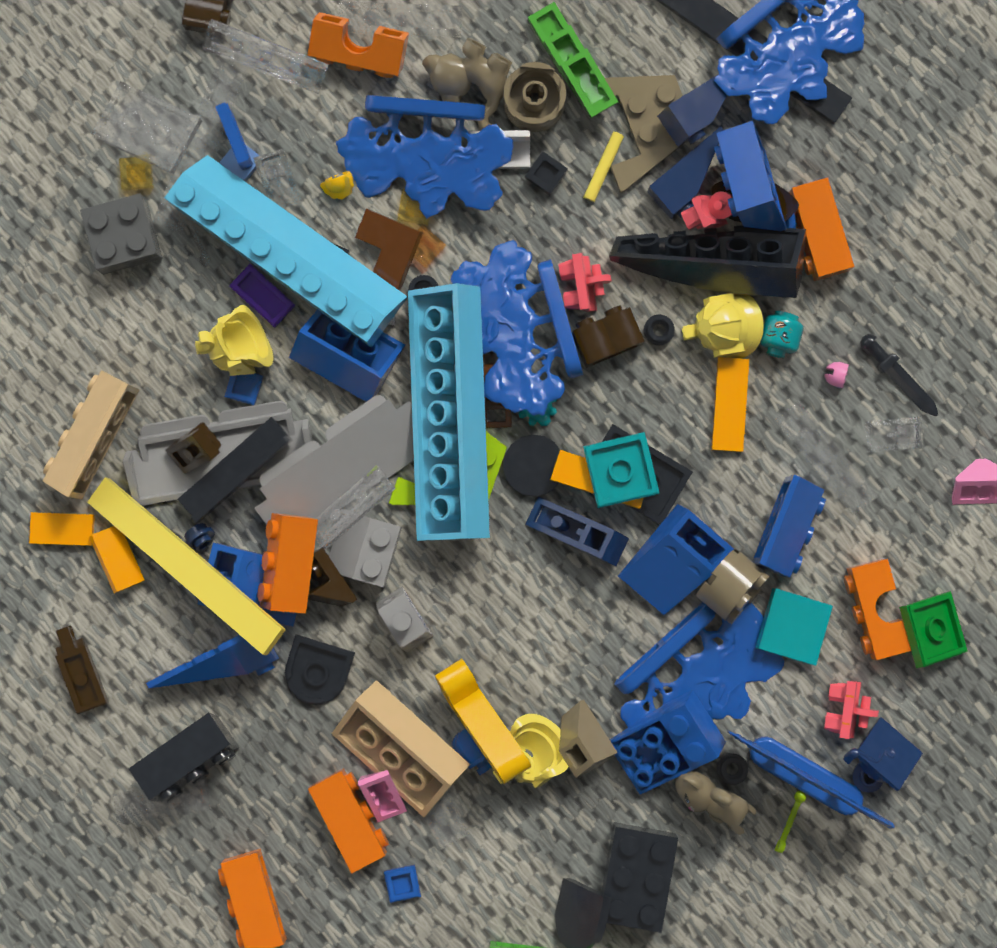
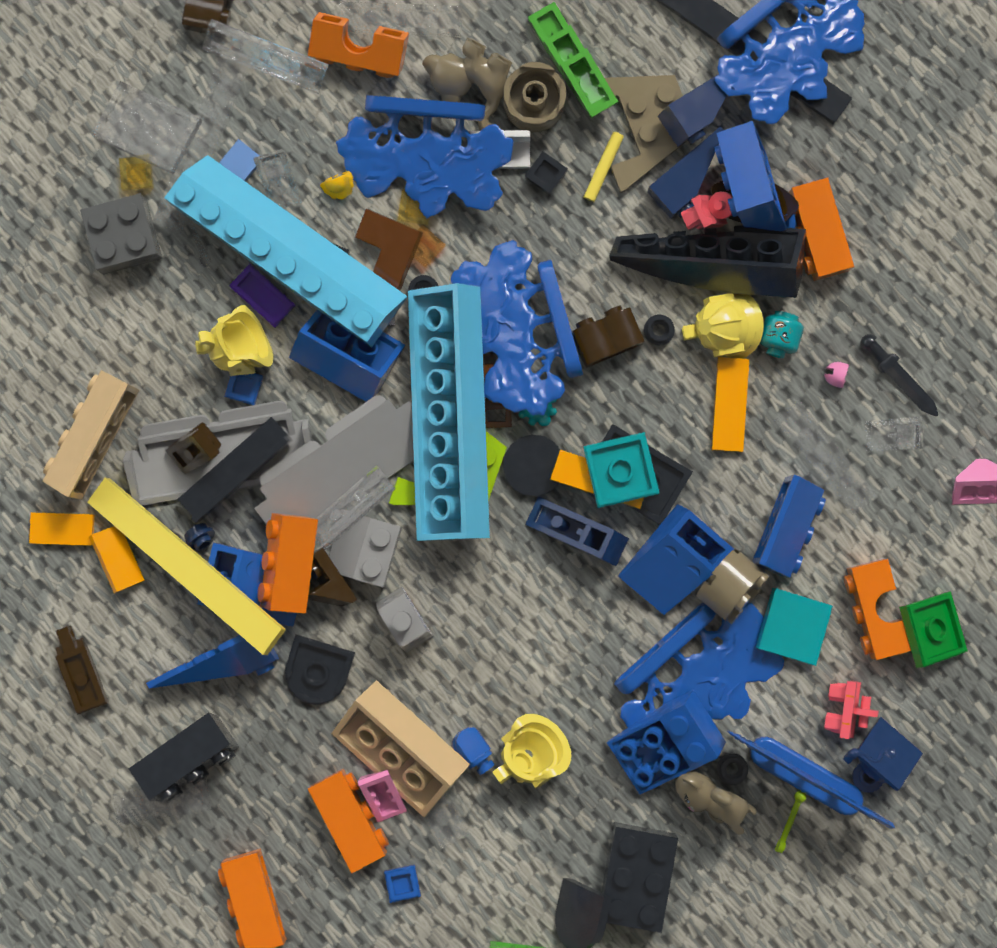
blue tile [215,102,253,170] -> none
yellow beam [434,659,531,784] -> none
coral hips [558,253,612,312] -> none
dark tan slope [559,699,618,778] -> none

